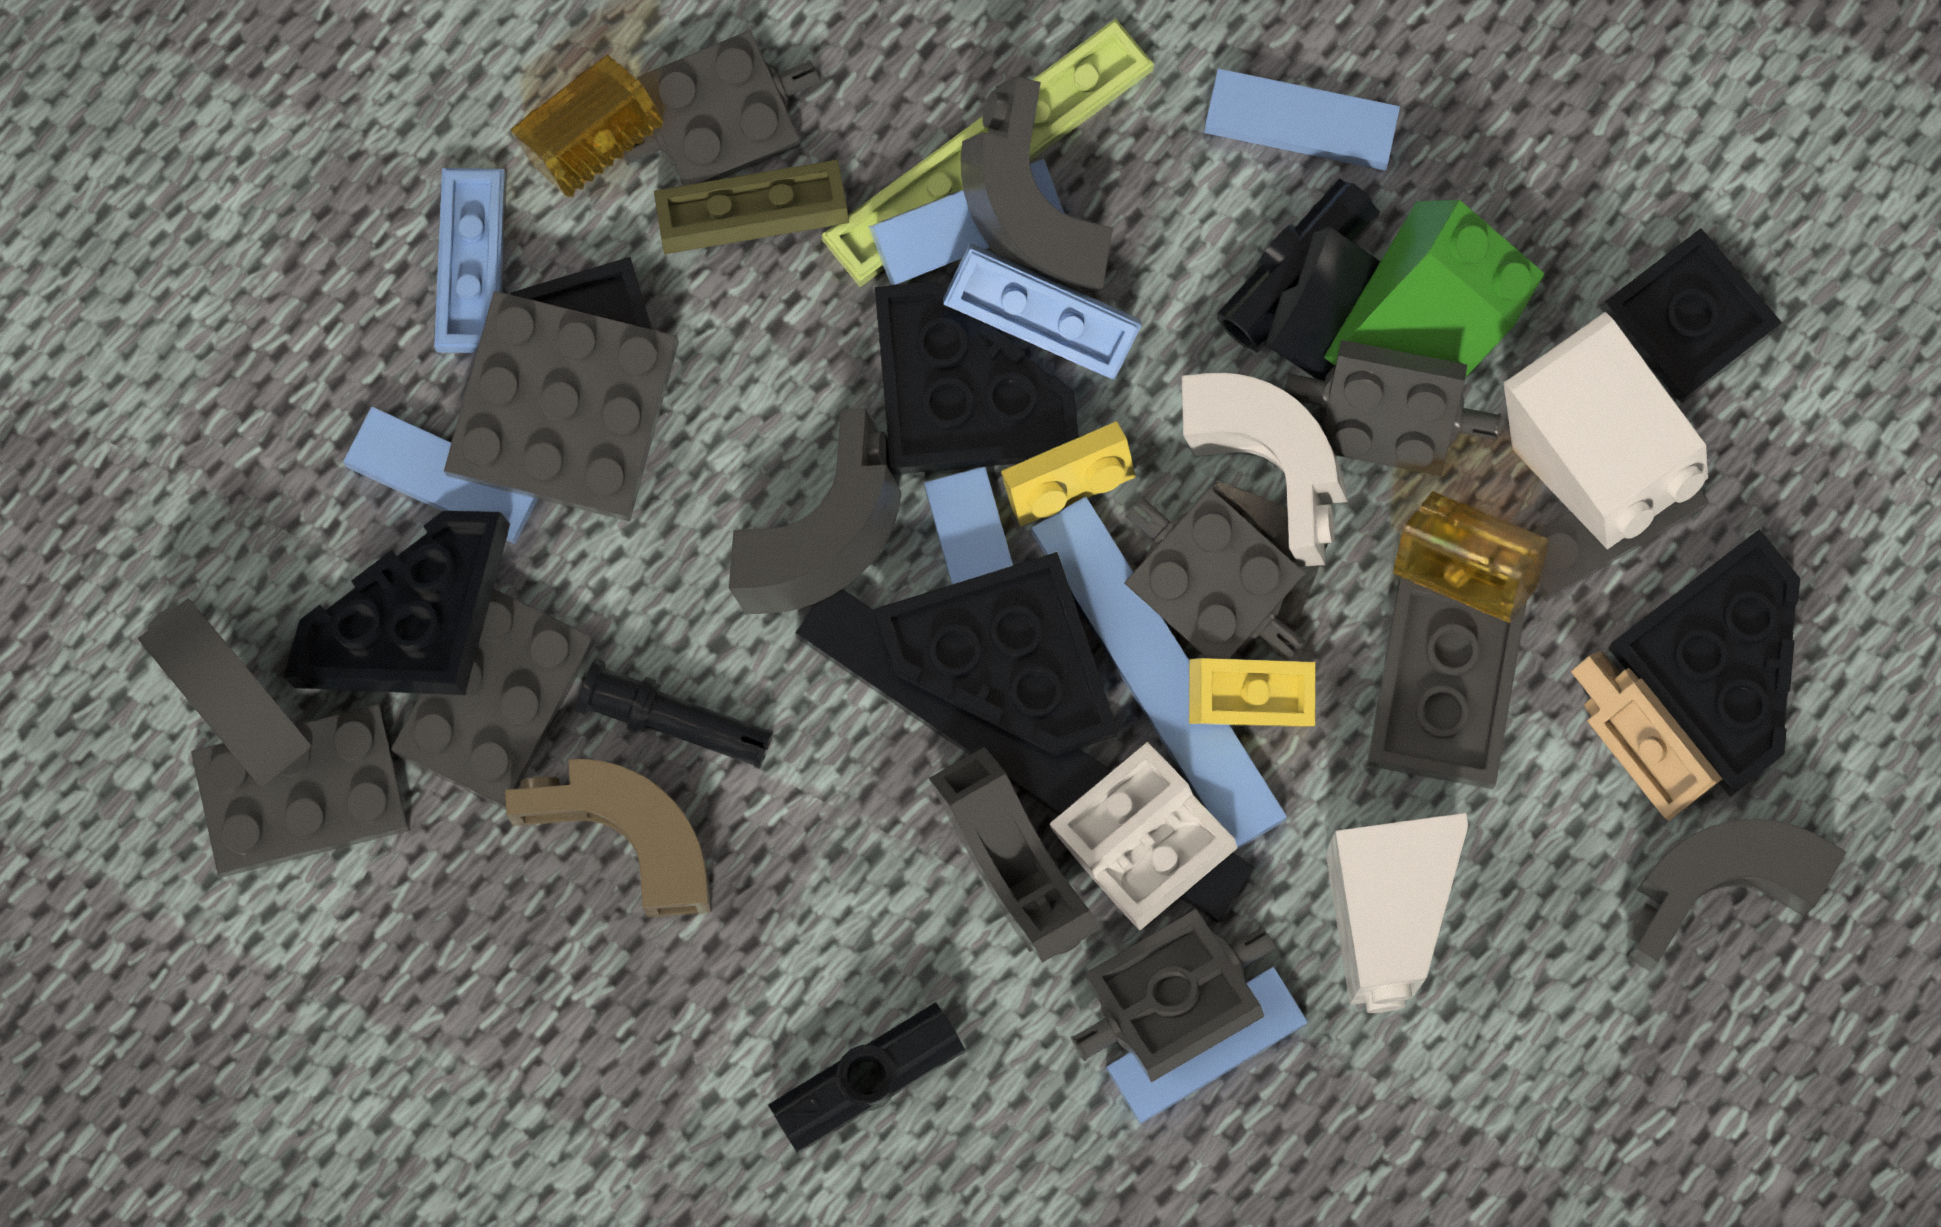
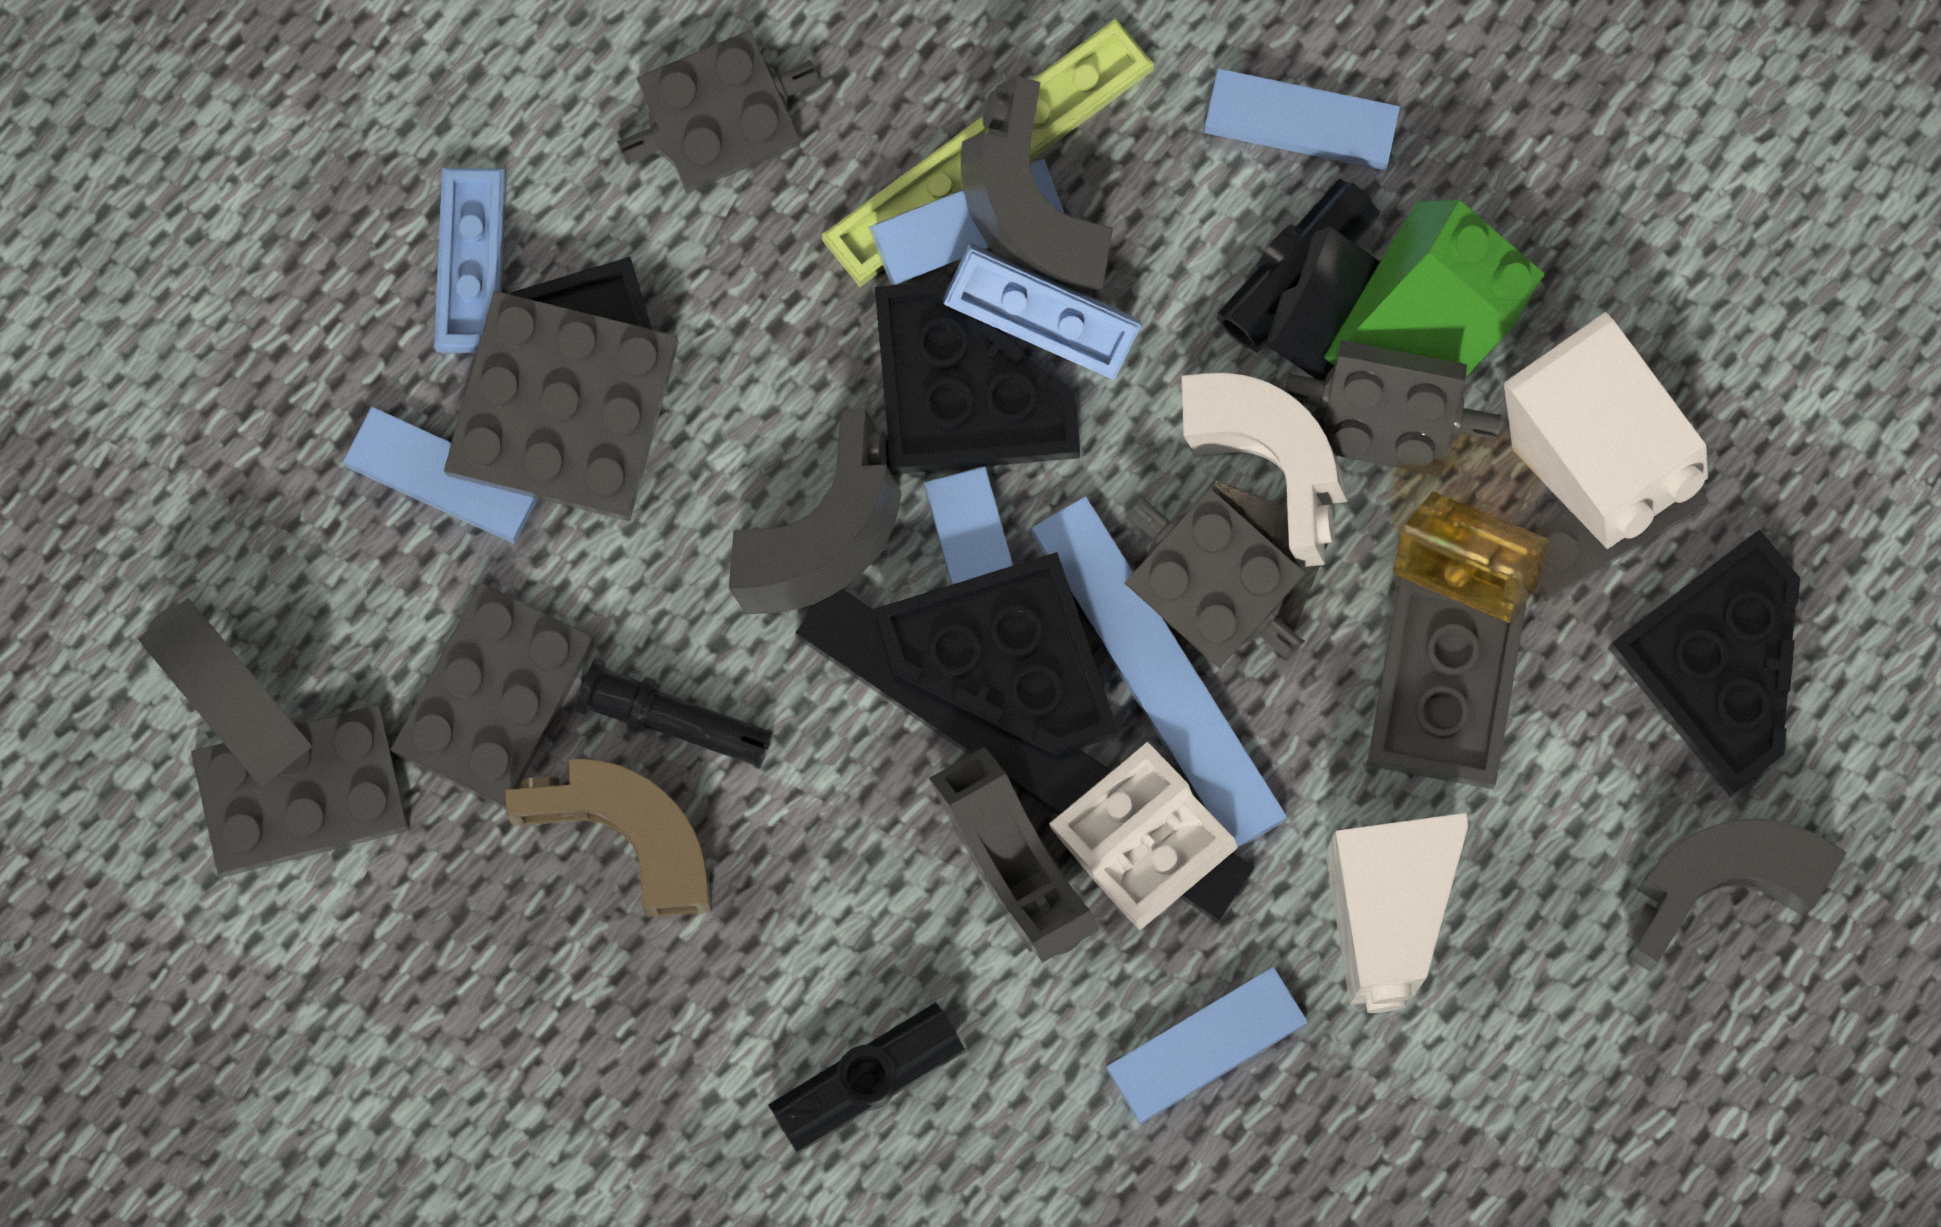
black plate [283,511,510,695] -> none
clear yellow brick [510,54,664,197] -> none
olive plate [654,160,849,254] -> none
light yellow plate [1001,421,1136,527] -> none
dark grey plate [1070,909,1276,1082] -> none
light yellow plate [1189,658,1315,727] -> none
tan hinge [1571,651,1722,821] -> none
black plate [1601,228,1782,404] -> none

